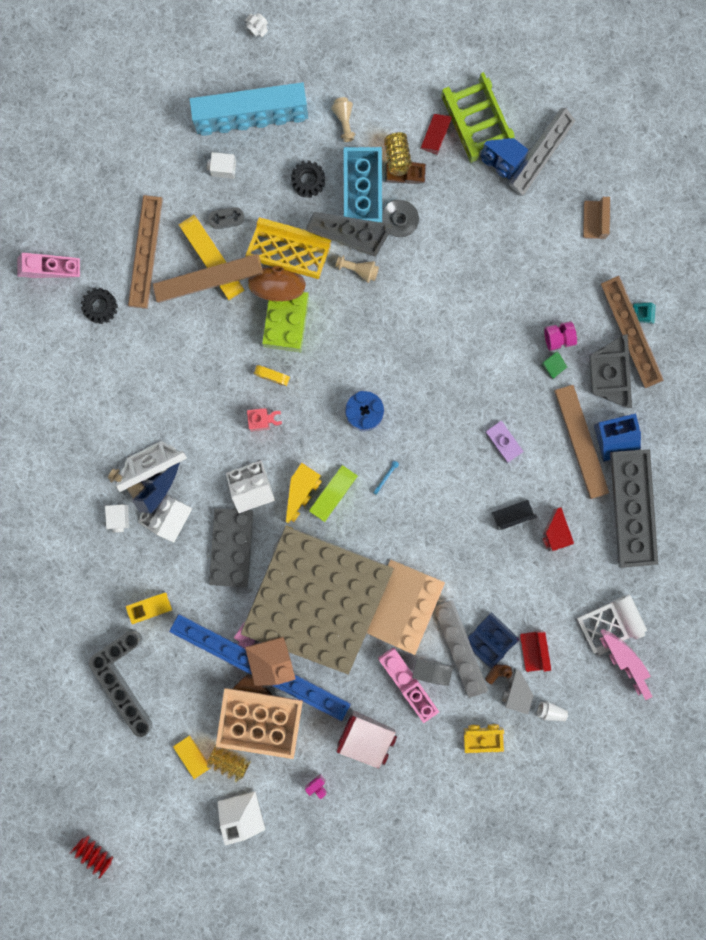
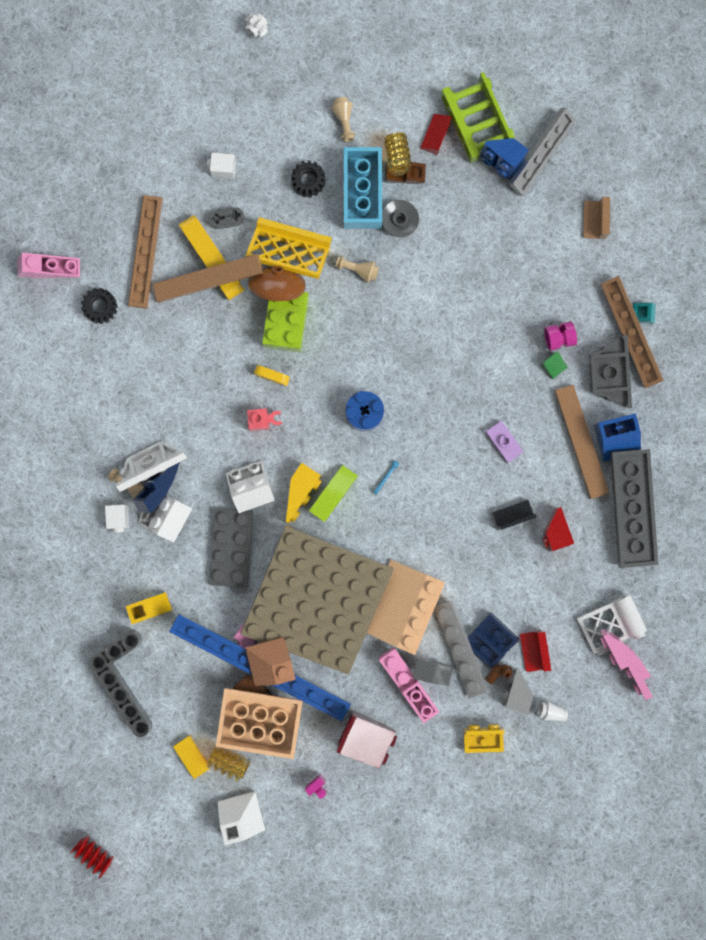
medium azure brick [189,82,308,136] -> none
dark grey wing [306,212,392,257] -> none

